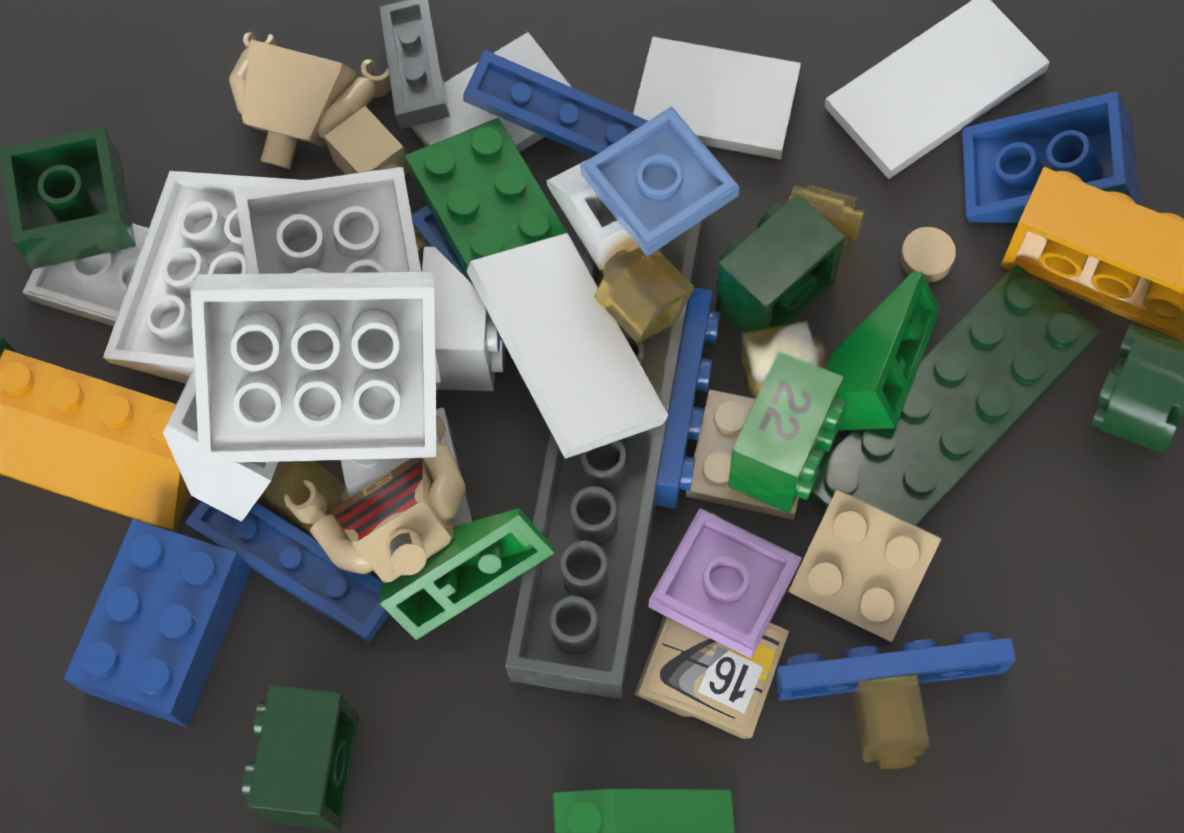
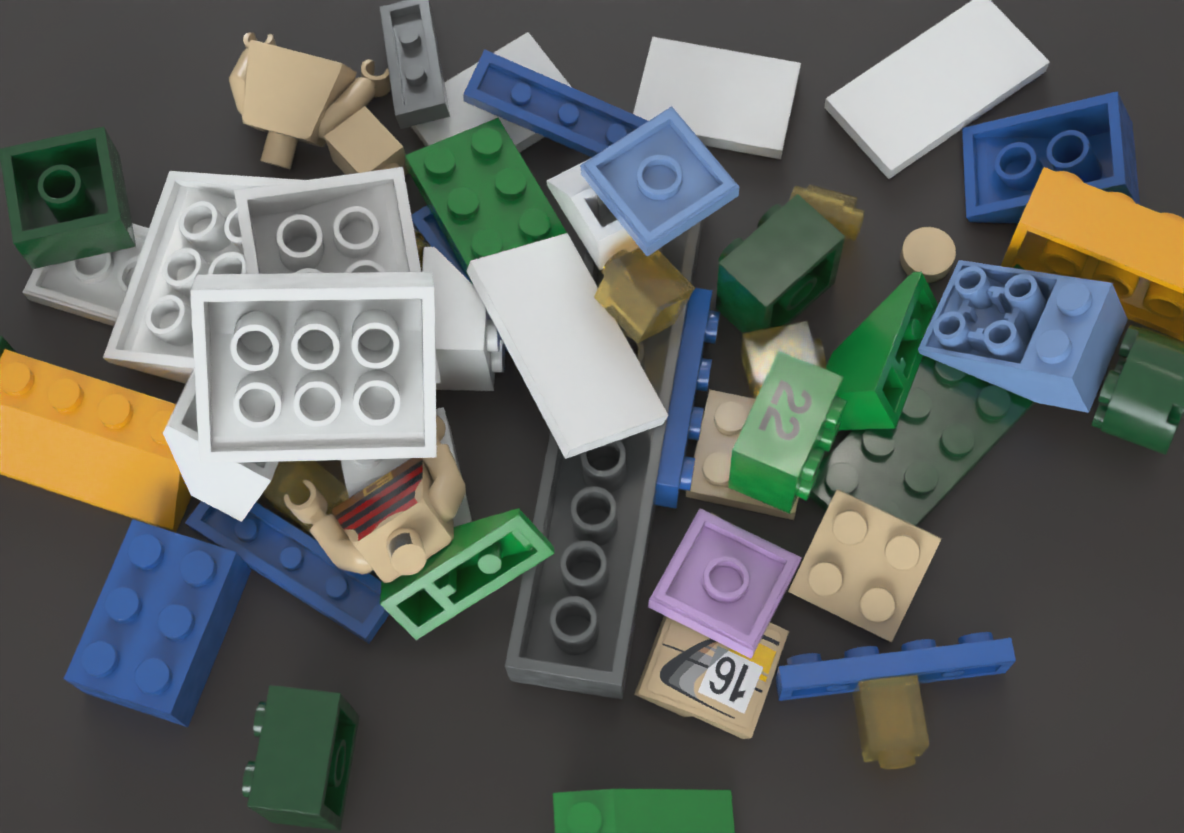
none -> medium blue slope [918,260,1128,413]

